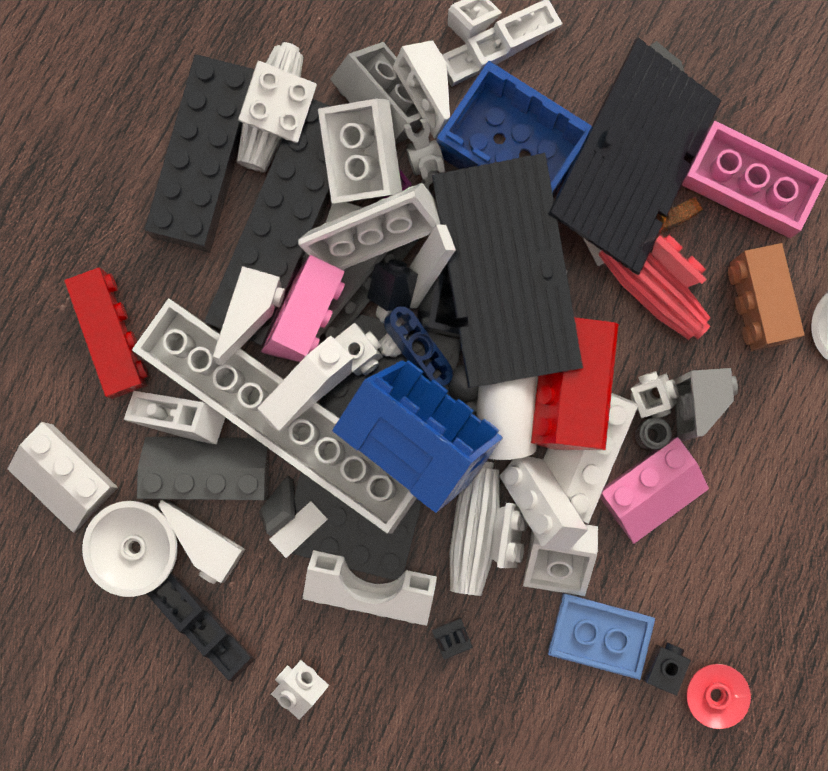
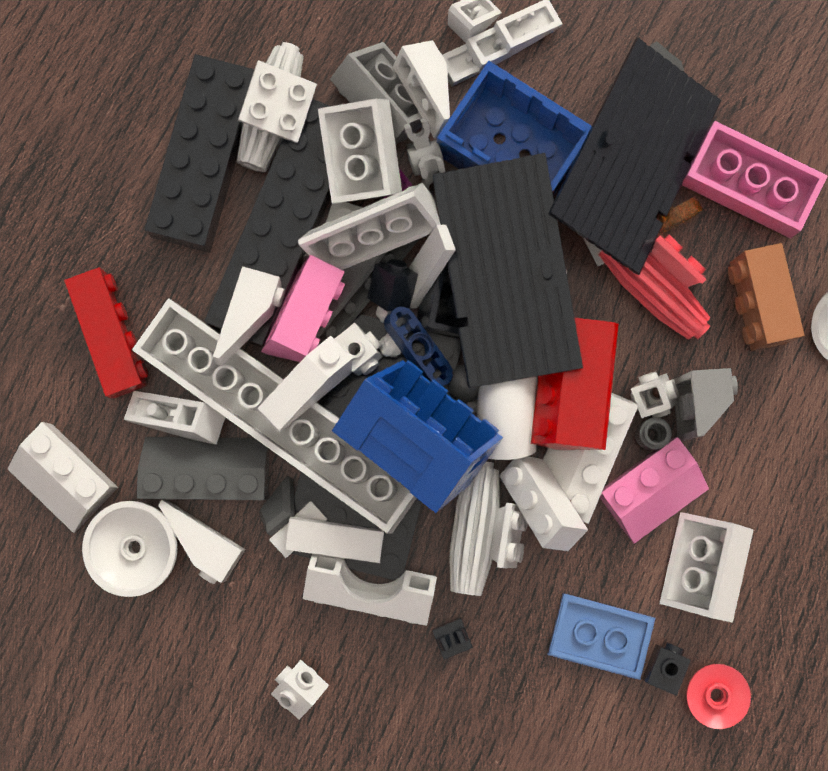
black slope [146,572,255,682] -> none
white slope [523,524,598,596] -> none
none -> white tile [285,516,384,563]
none -> white slope [659,512,753,623]

